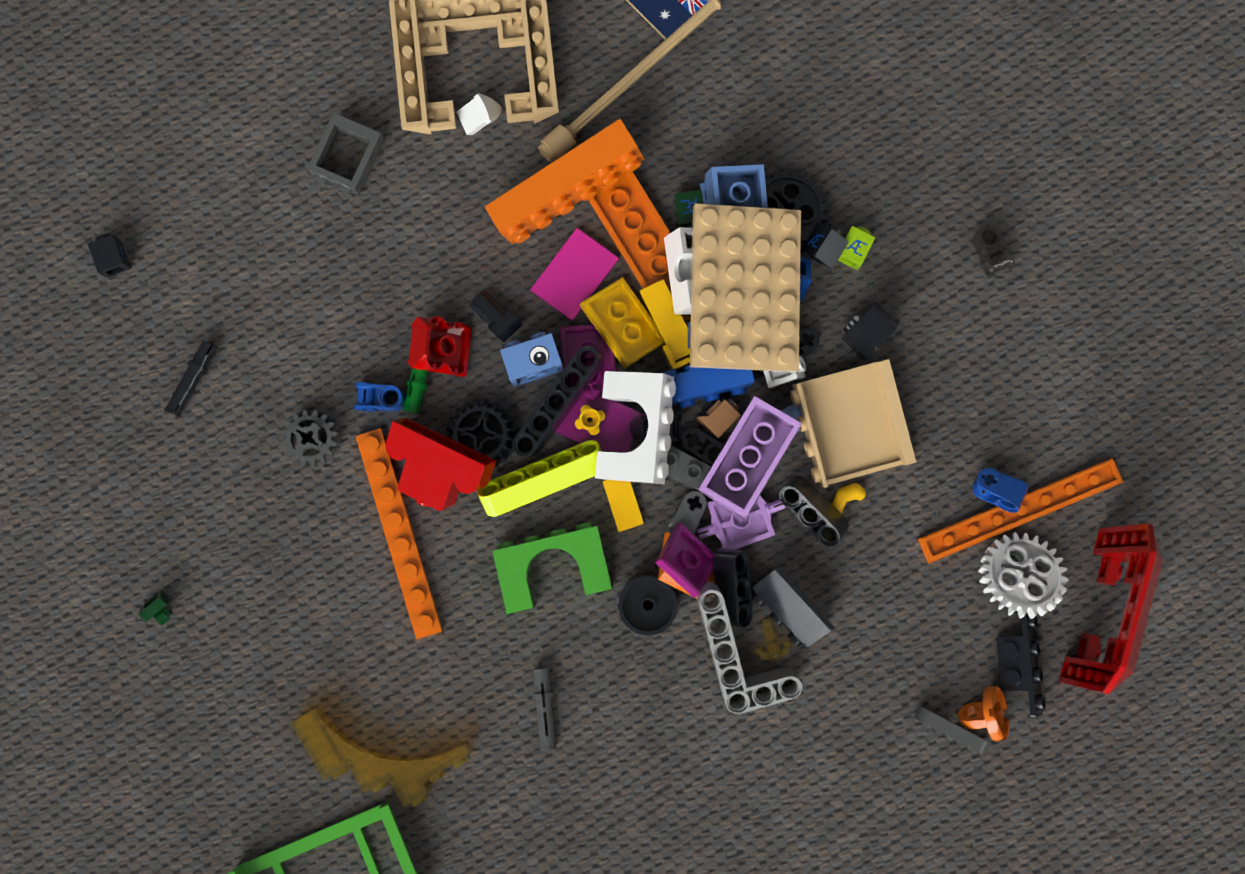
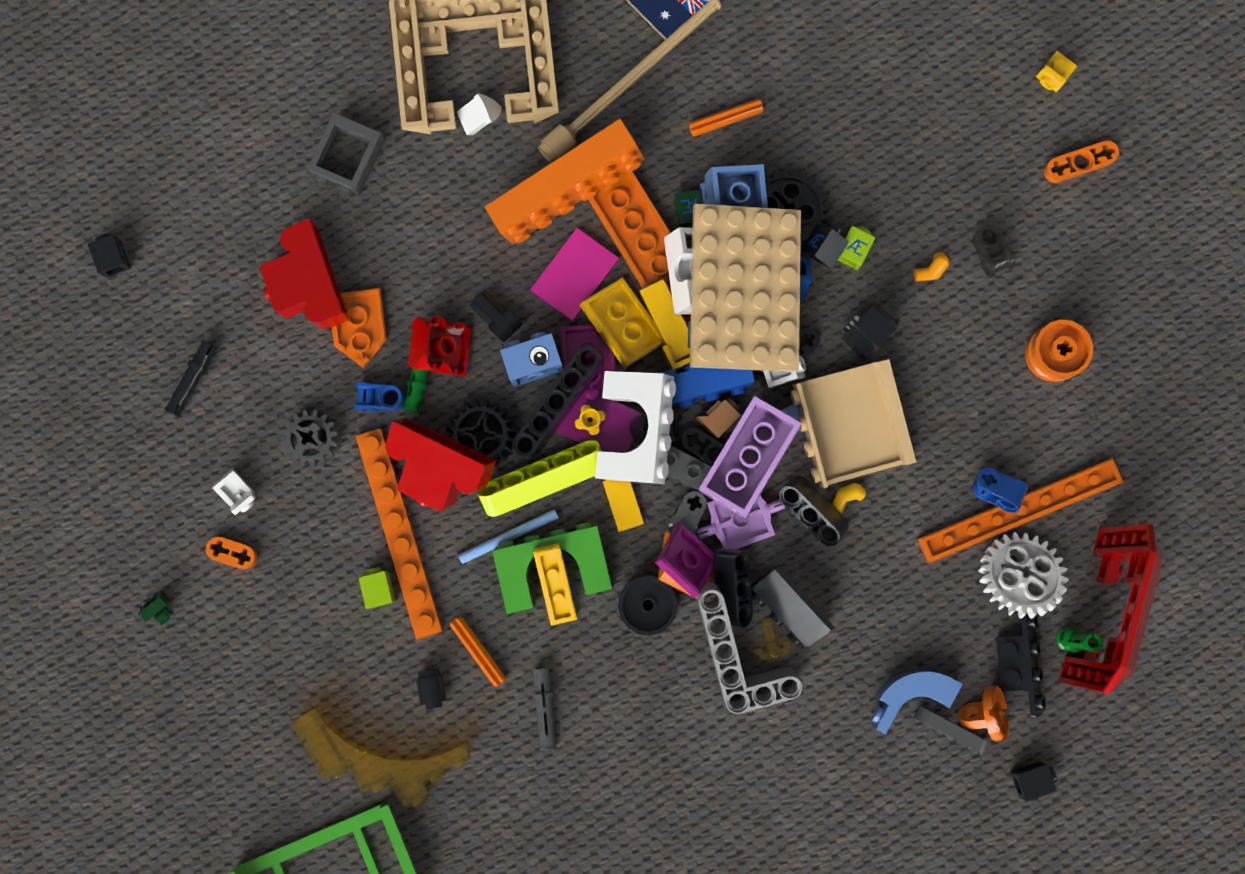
none -> orange beam [206,537,258,569]
none -> white bracket [212,468,255,515]
none -> red brick [260,219,350,329]
none -> orange tile [332,288,387,368]
none -> lime brick [359,567,396,609]
none -> black brick [416,668,447,709]
none -> orange axle [450,616,506,687]
none -> light blue bar [458,509,559,564]
none -> yellow tile [533,543,577,626]
none -> orange axle [689,98,764,136]
none -> medium blue arch [871,670,963,735]
none -> light orange arm [913,252,949,282]
none -> black brick [1010,761,1057,801]
none -> orange wheel [1025,319,1093,382]
none -> yellow bracket [1036,51,1077,92]
none -> orange beam [1044,141,1119,183]
none -> green pin [1056,627,1103,652]

